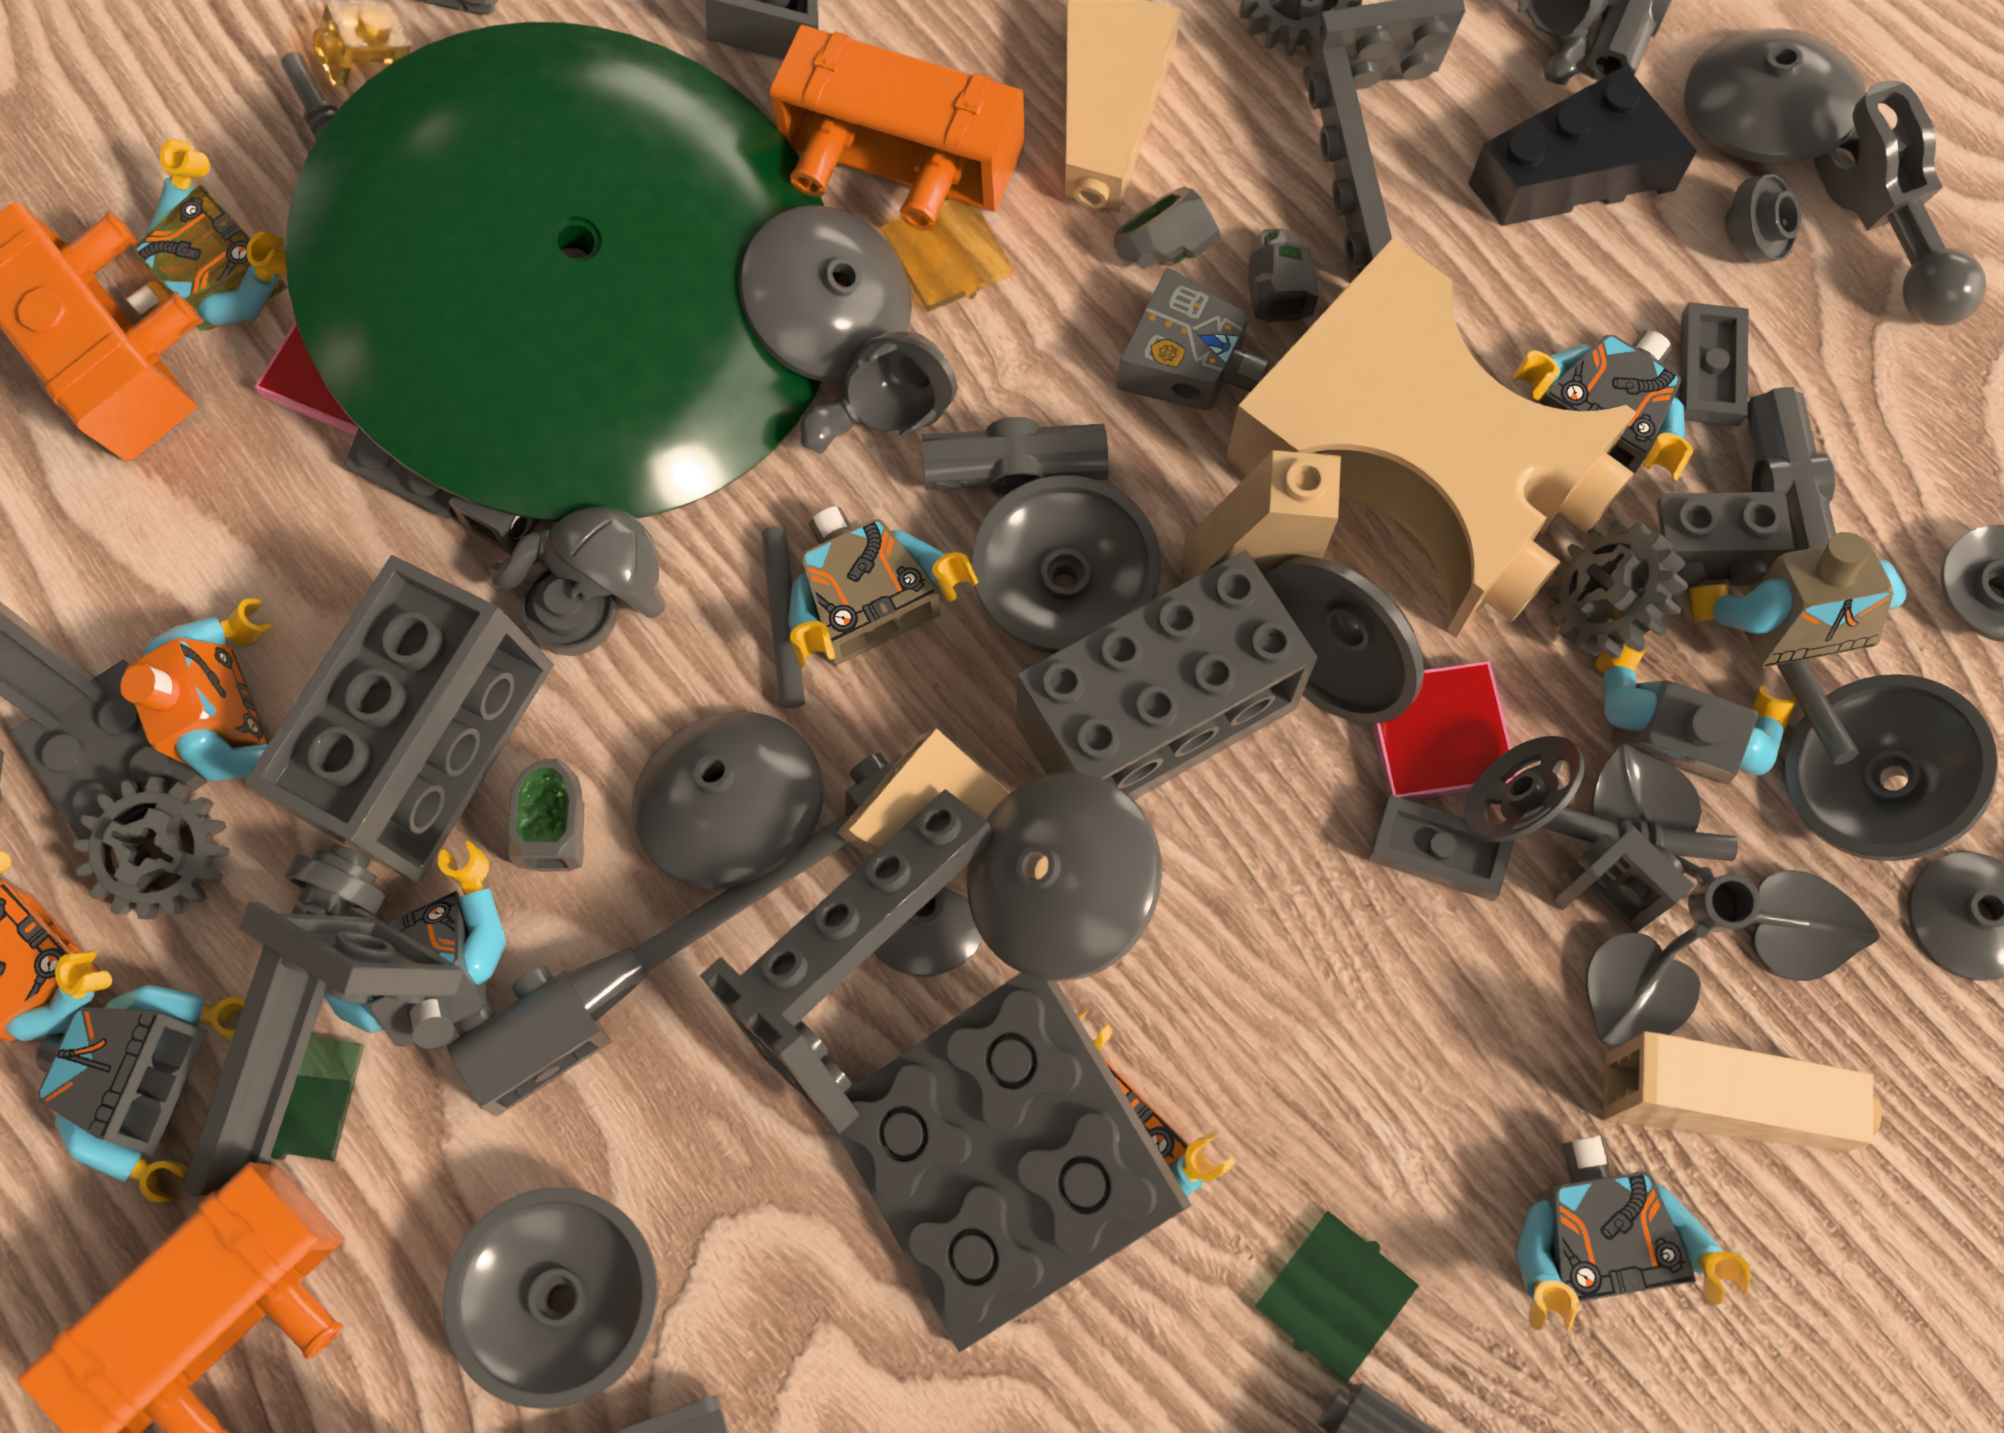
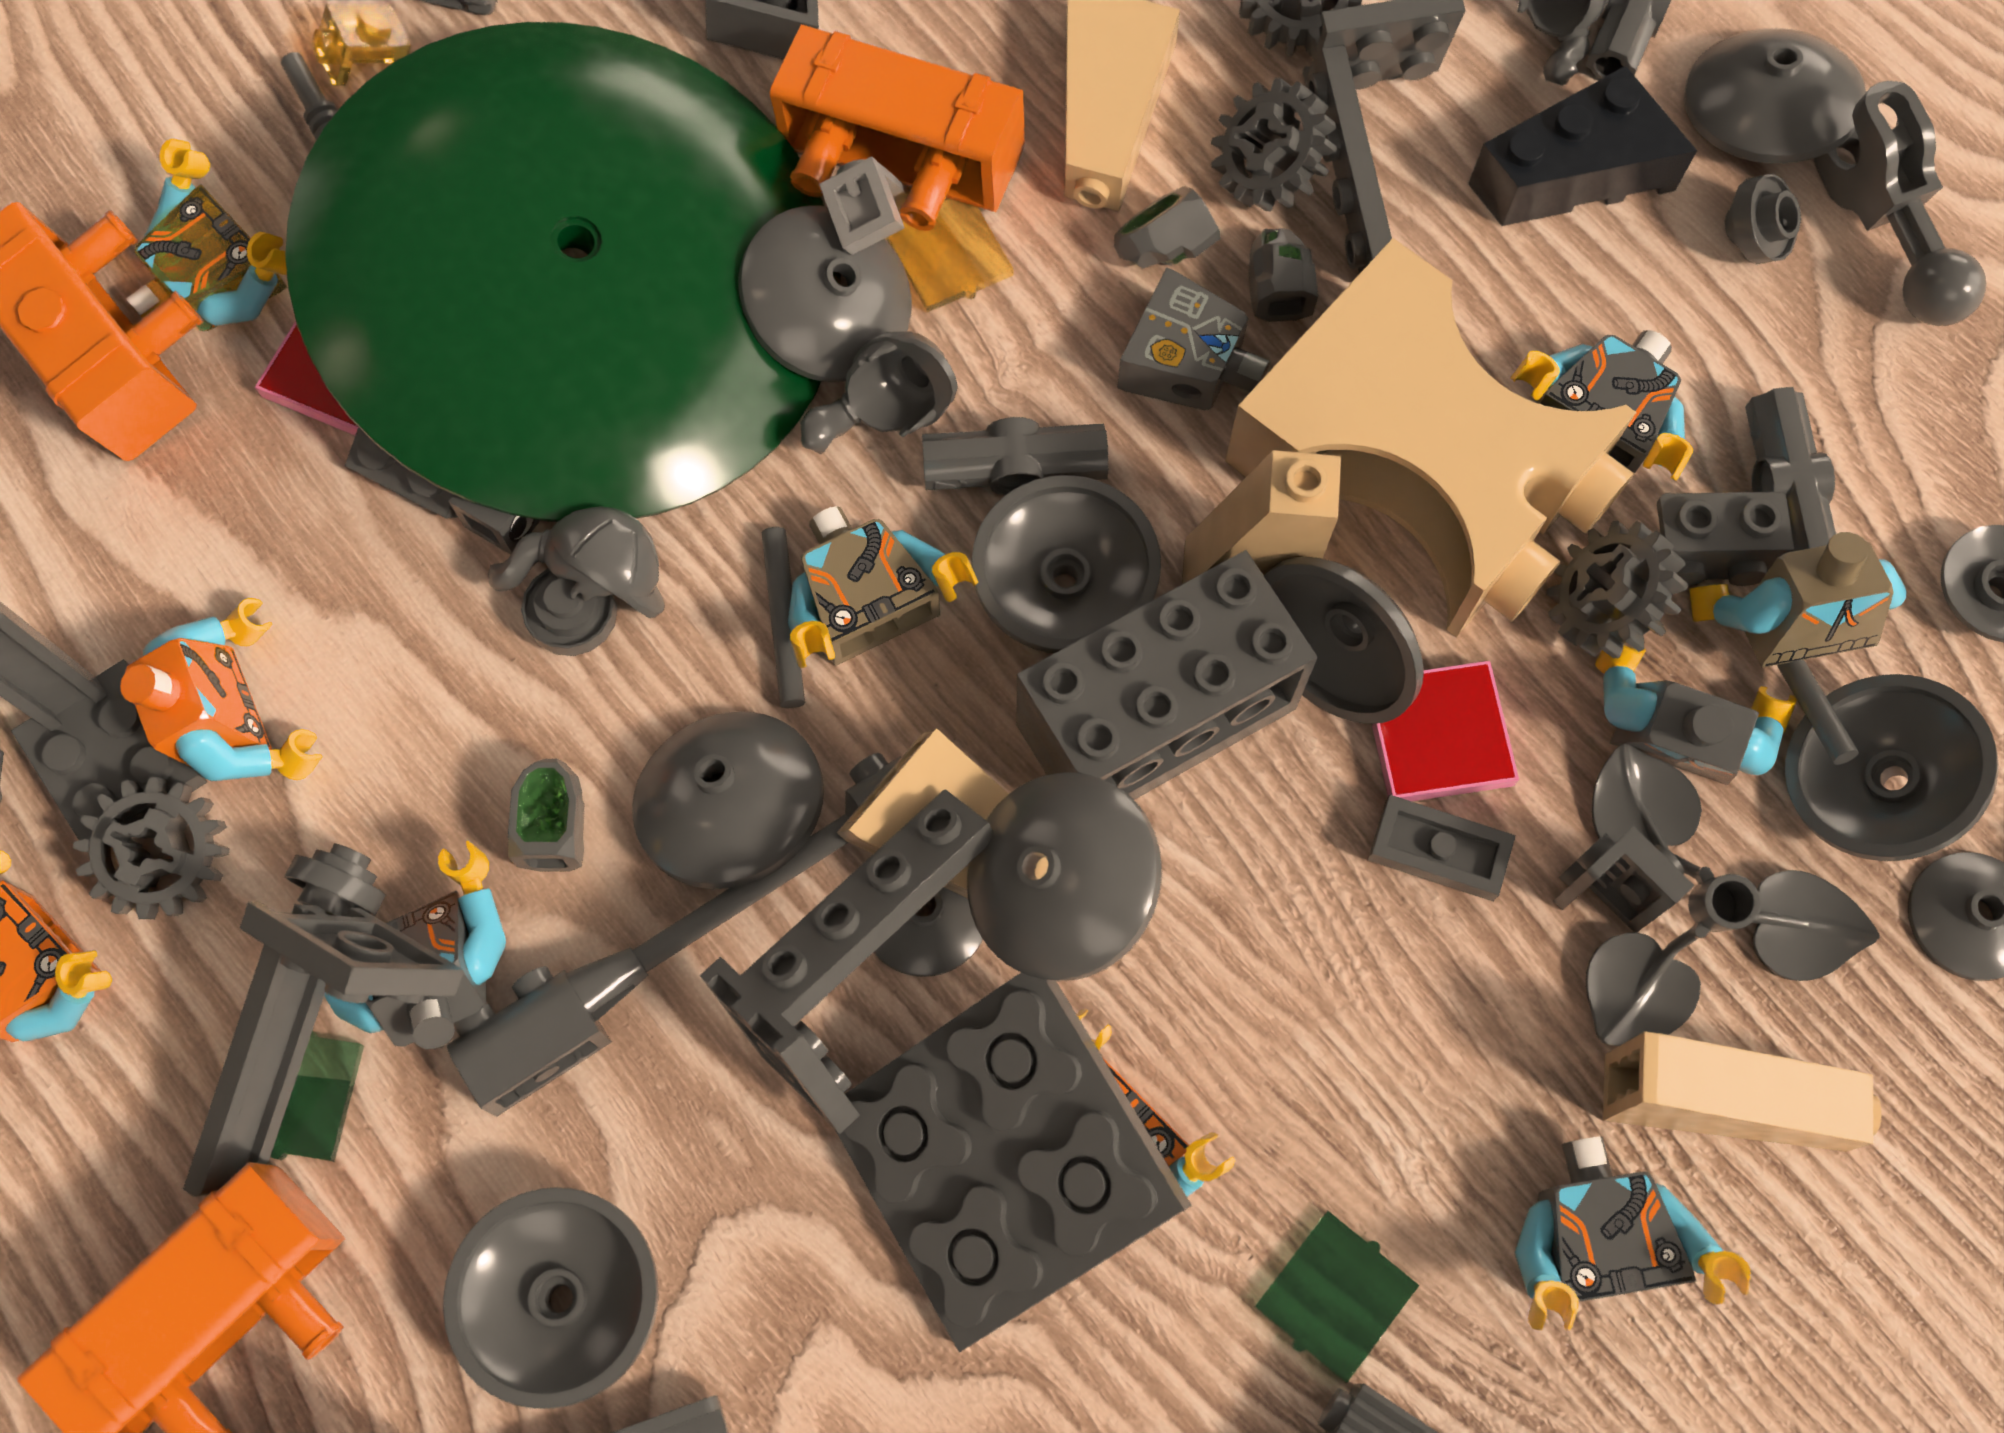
torso [36,985,245,1203] -> none
dark grey brick [243,555,554,884] -> none
dark grey dish [1465,736,1738,861] -> none
dark grey plate [1679,302,1749,426] -> none
none -> light grey bracket [819,156,910,255]
none -> dark grey gear [1211,78,1337,212]

